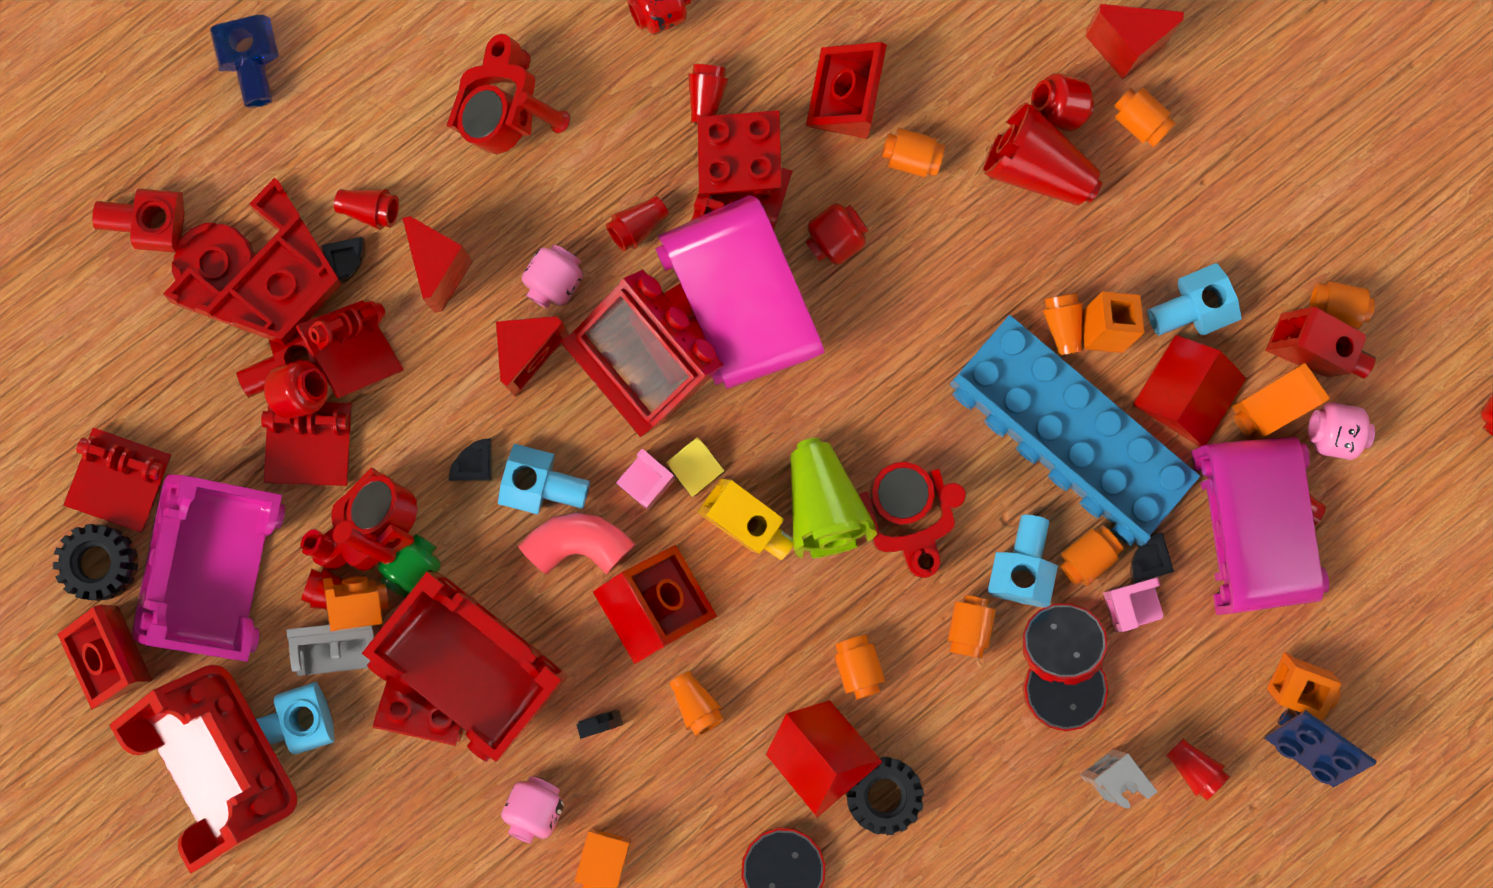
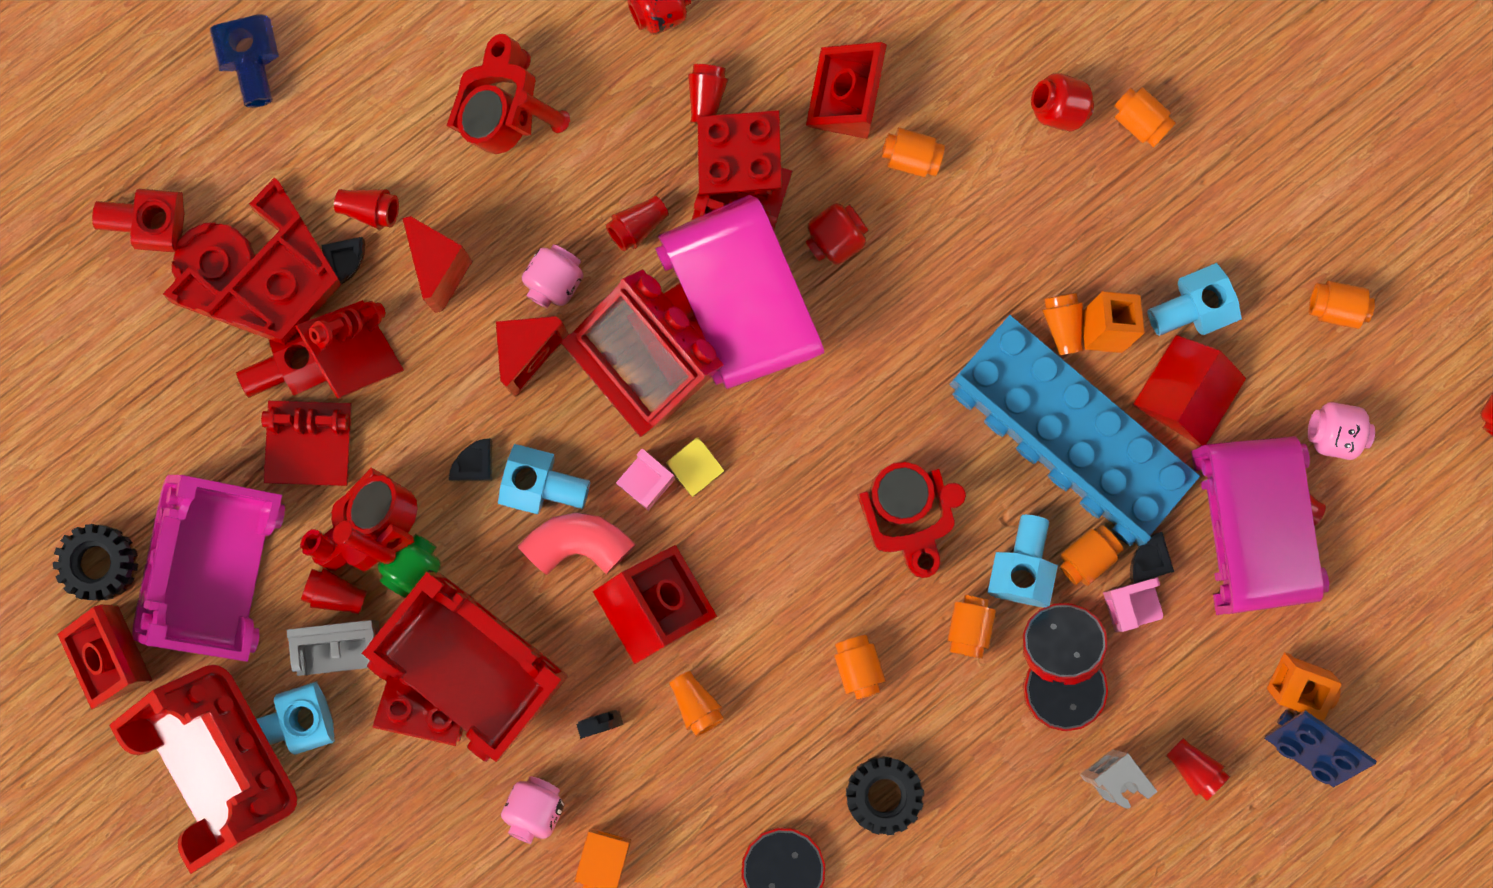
red hinge [63,427,172,533] -> none
red head [264,360,328,419] -> none
orange brick [323,576,389,631] -> none
yellow torso [697,479,793,560] -> none
red slope [766,700,882,818] -> none
lime cone [790,438,877,558] -> none
red cone [983,102,1102,206] -> none
red slope [1086,4,1184,80] -> none
orange slope [1231,363,1330,440] -> none
red torso [1265,306,1376,379] -> none

